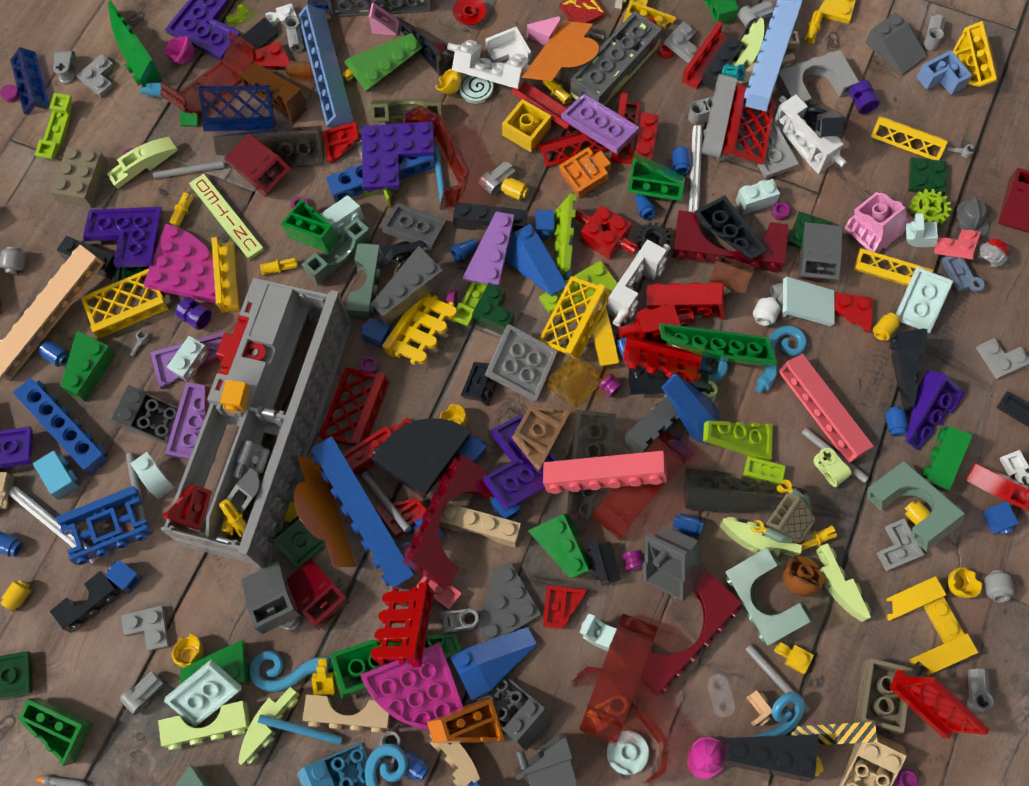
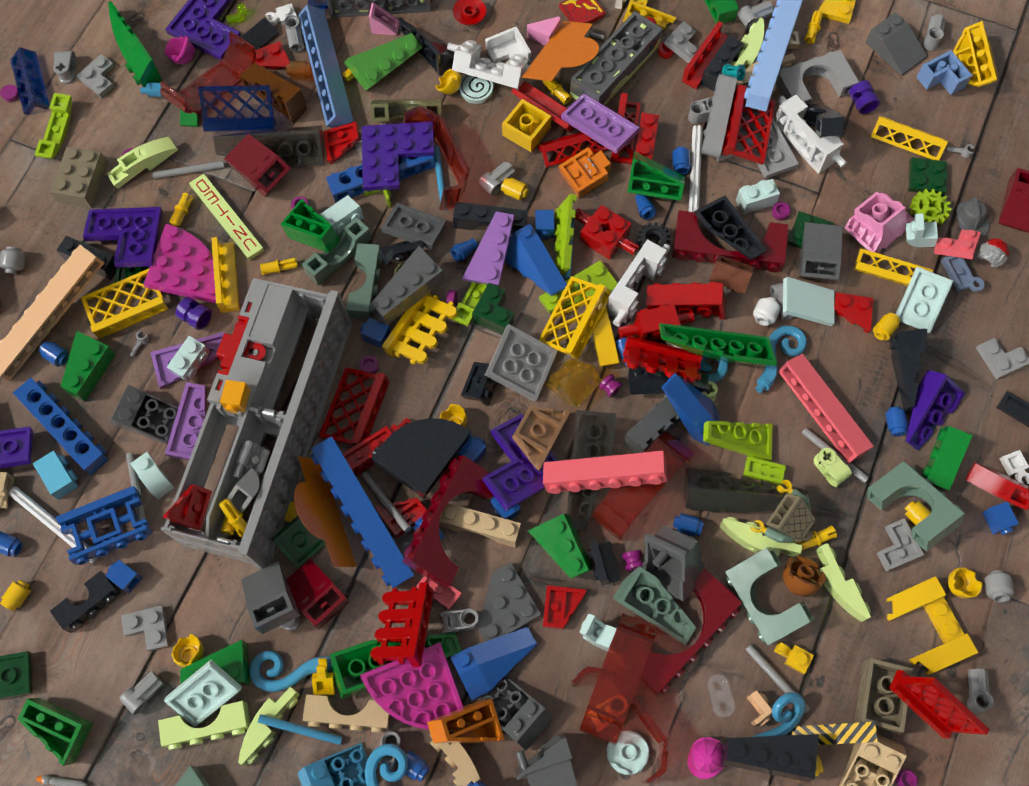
none -> sand green wedge [612,566,696,645]

